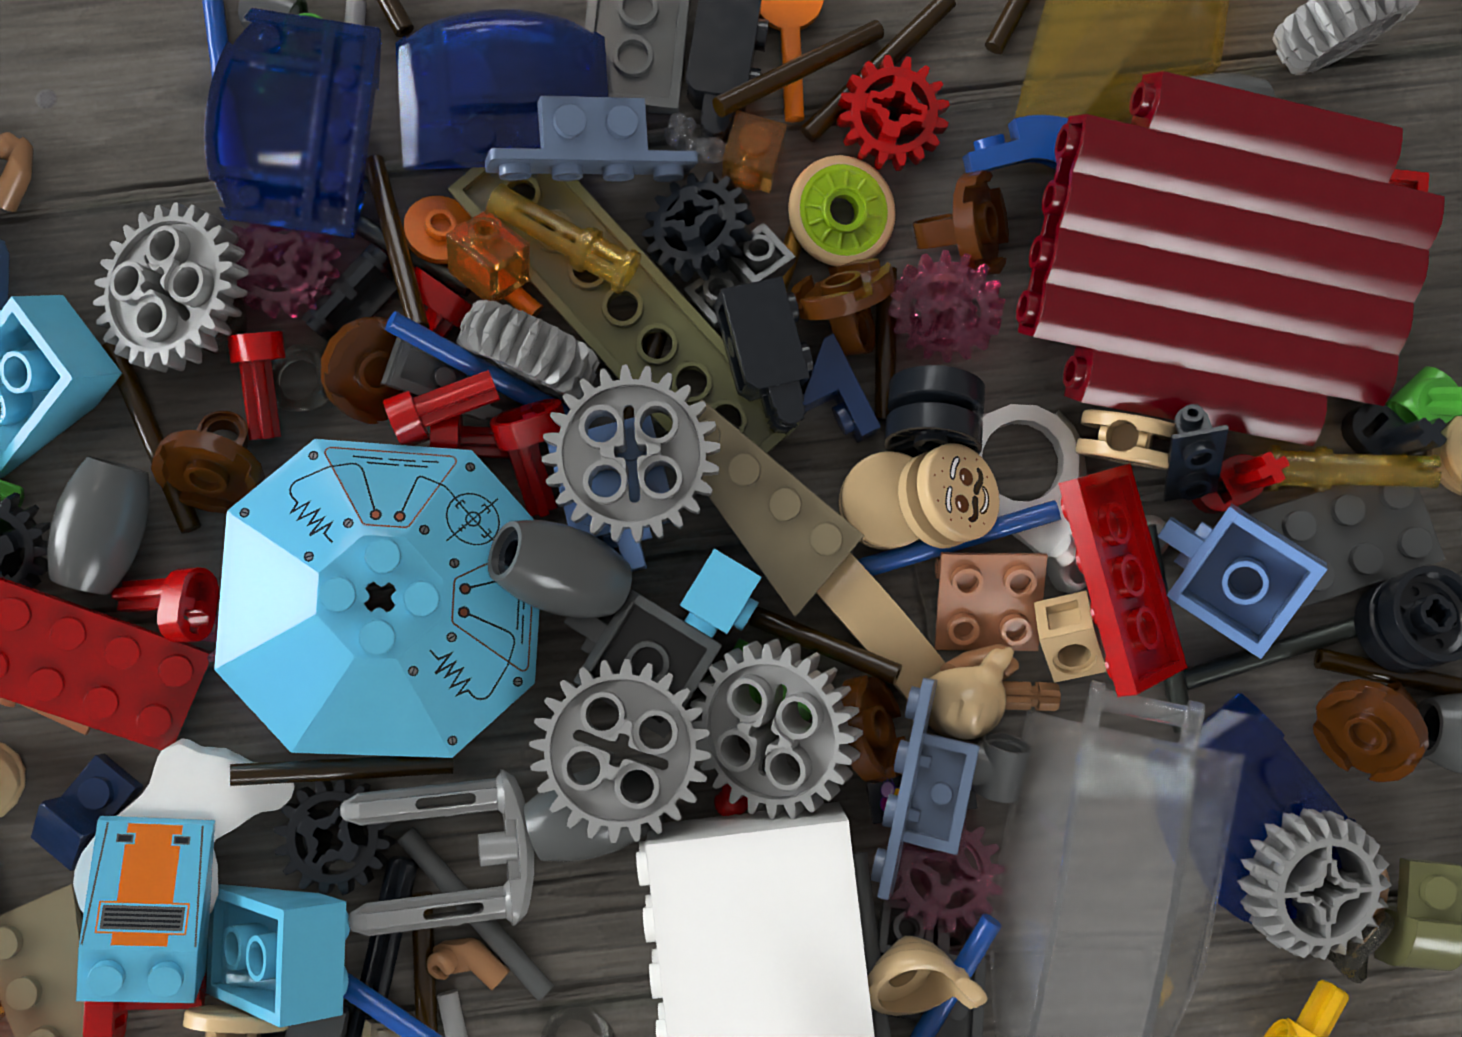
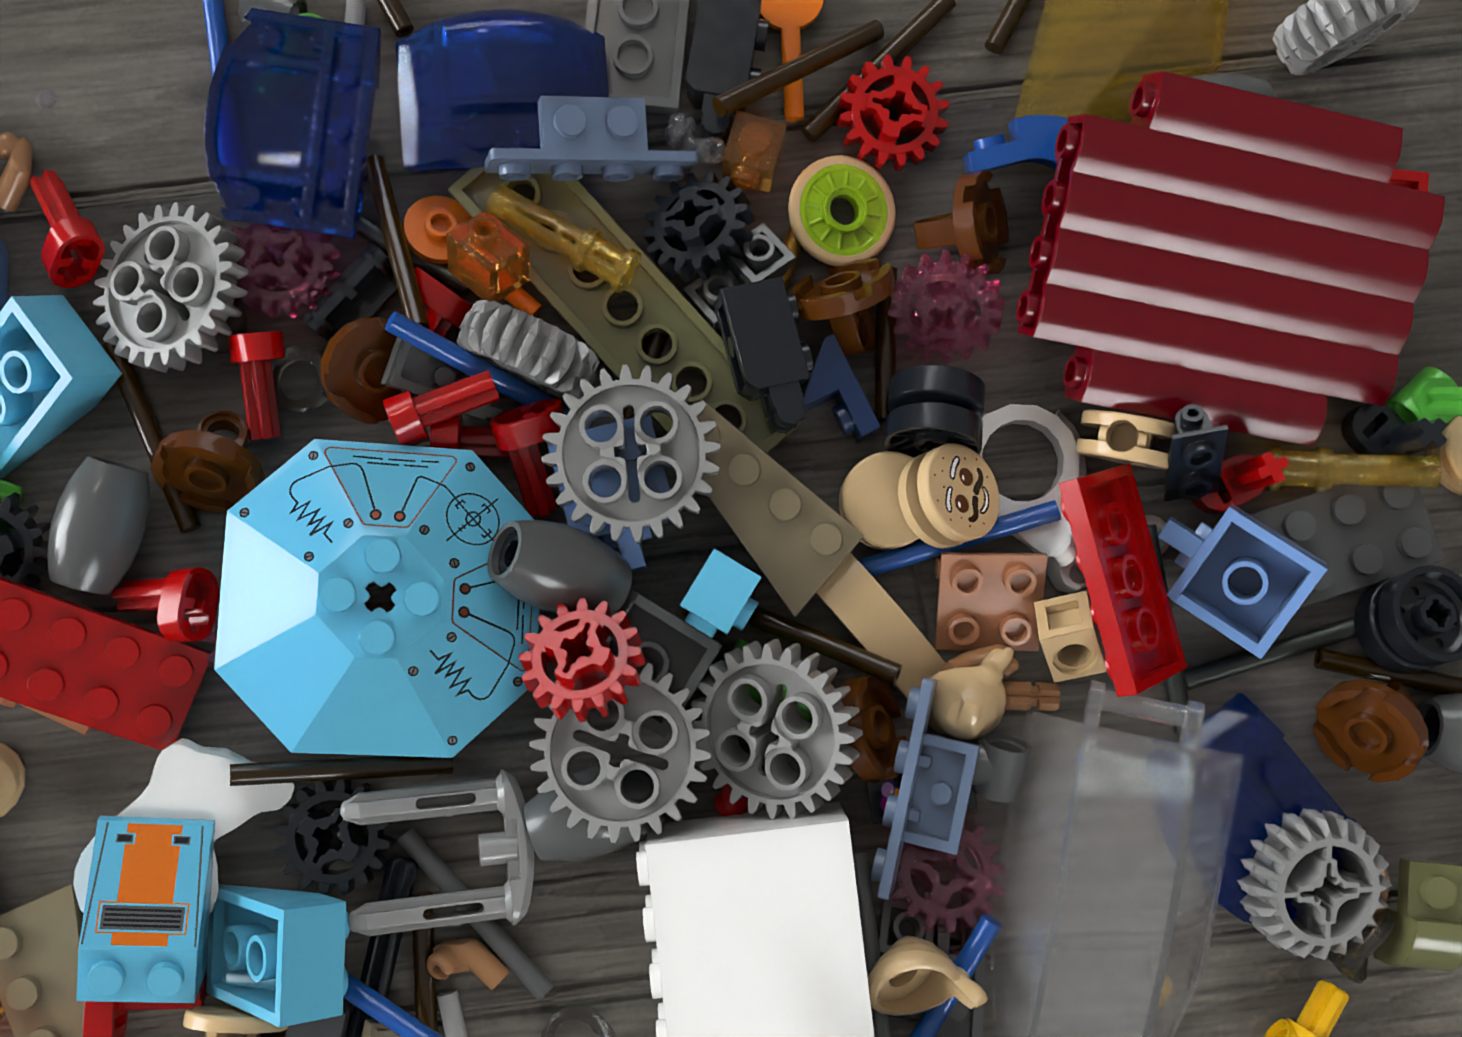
dark blue slope [31,753,144,871] -> none
none -> red piece [30,170,105,288]
none -> gear [519,598,645,722]

